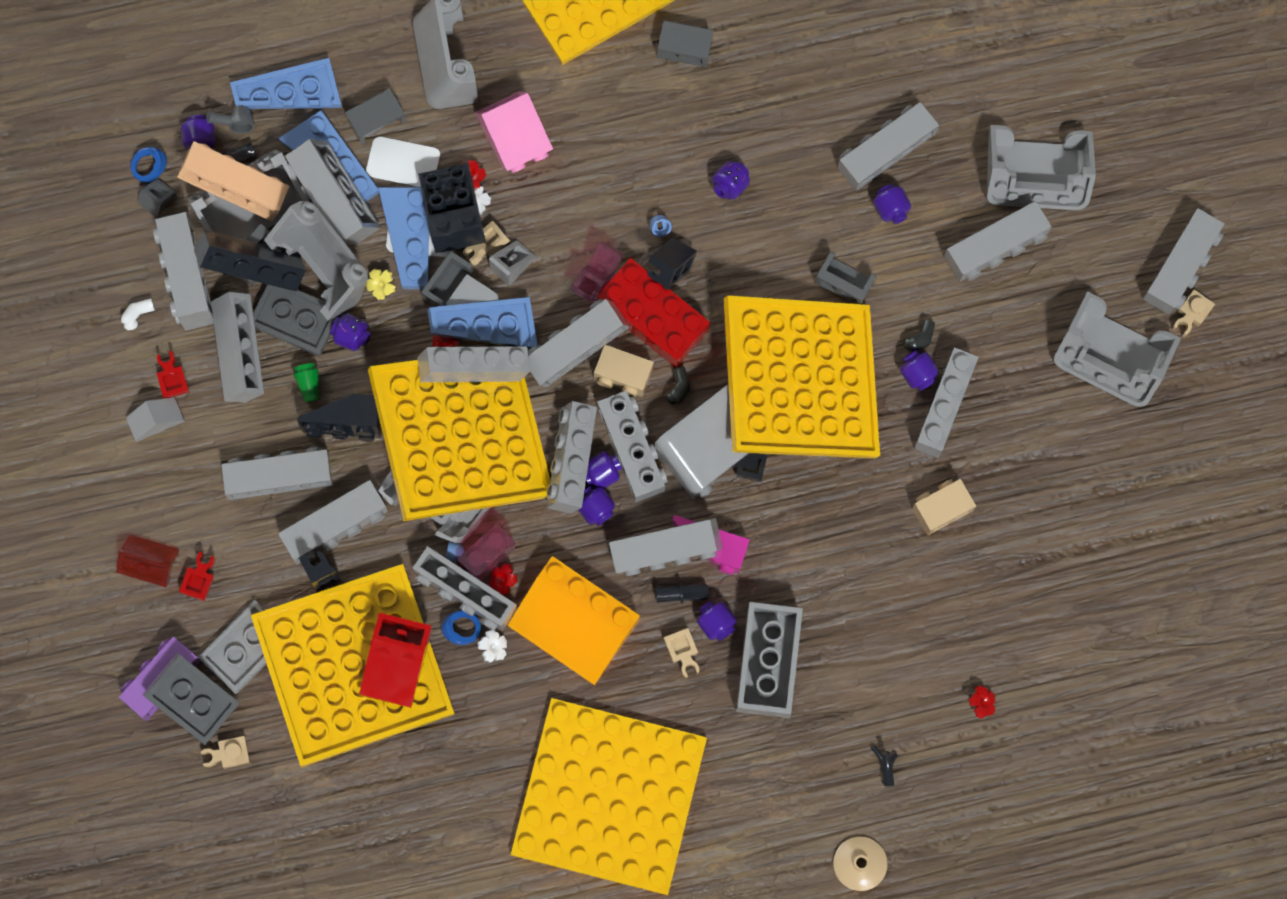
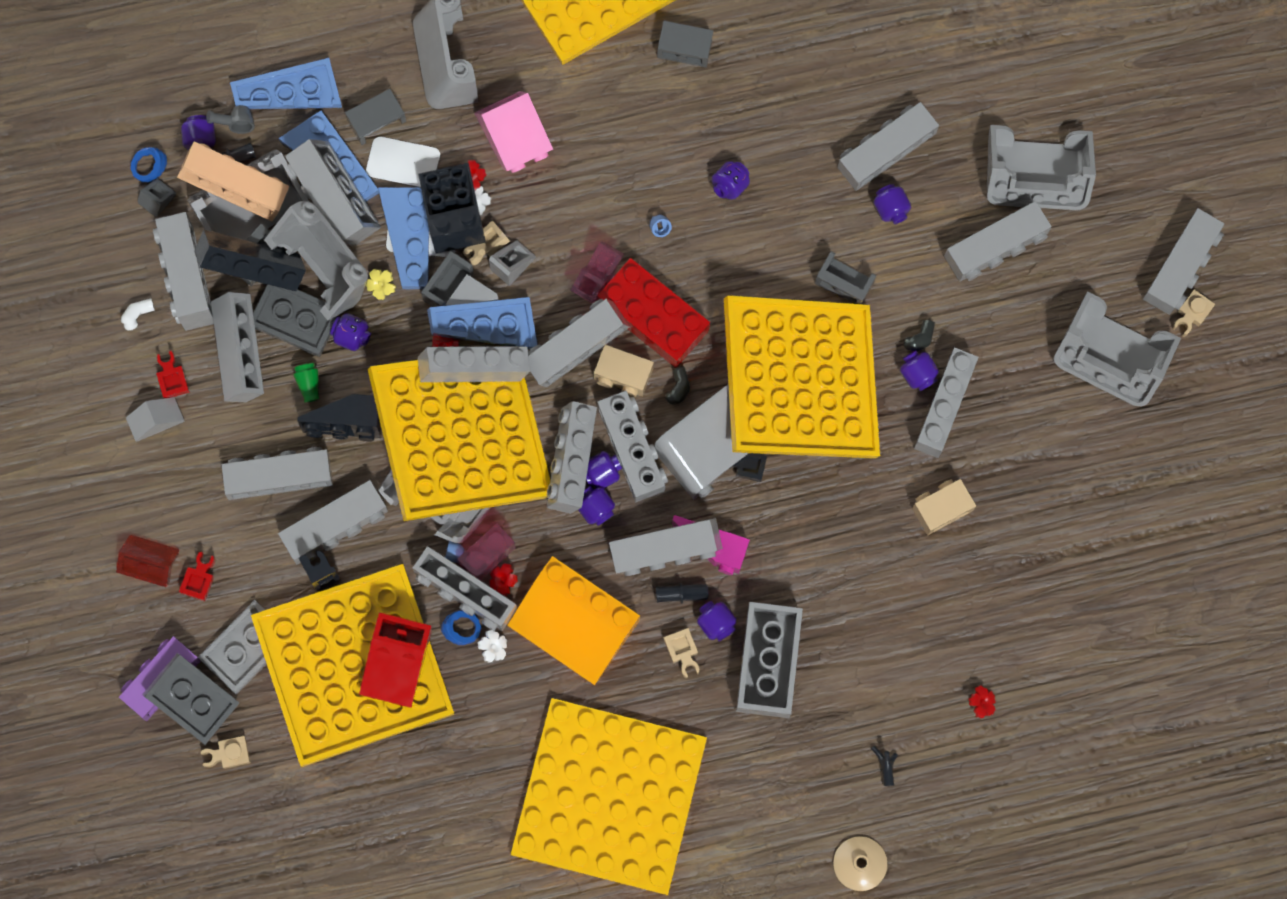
black hinge [647,238,697,290] -> none

